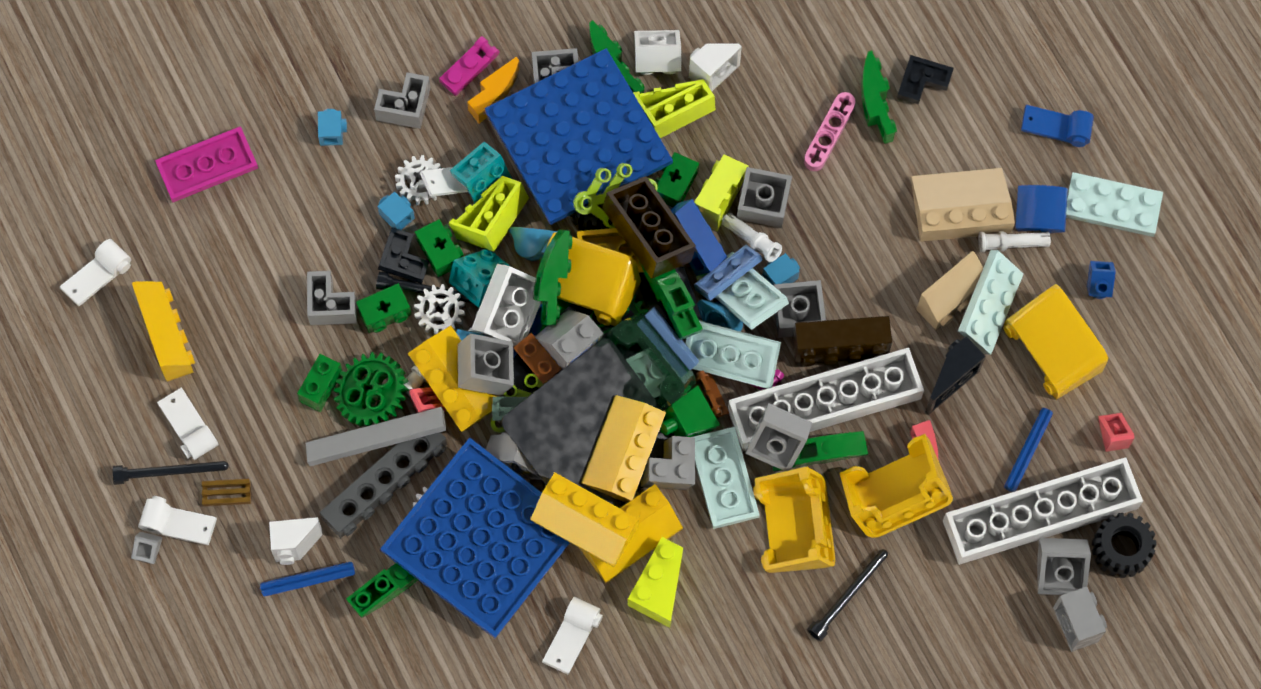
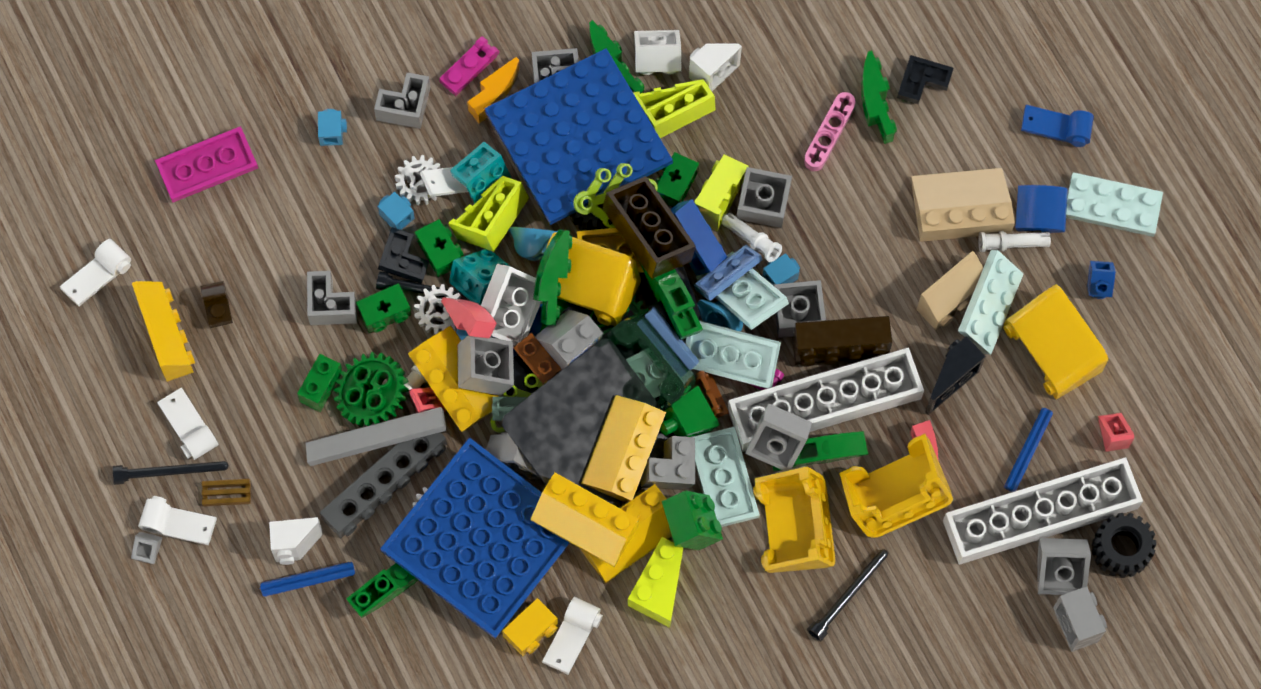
none -> dark brown brick [200,281,233,328]
none -> coral slope [441,297,497,338]
none -> yellow brick [502,598,558,657]
none -> green brick [662,490,723,550]

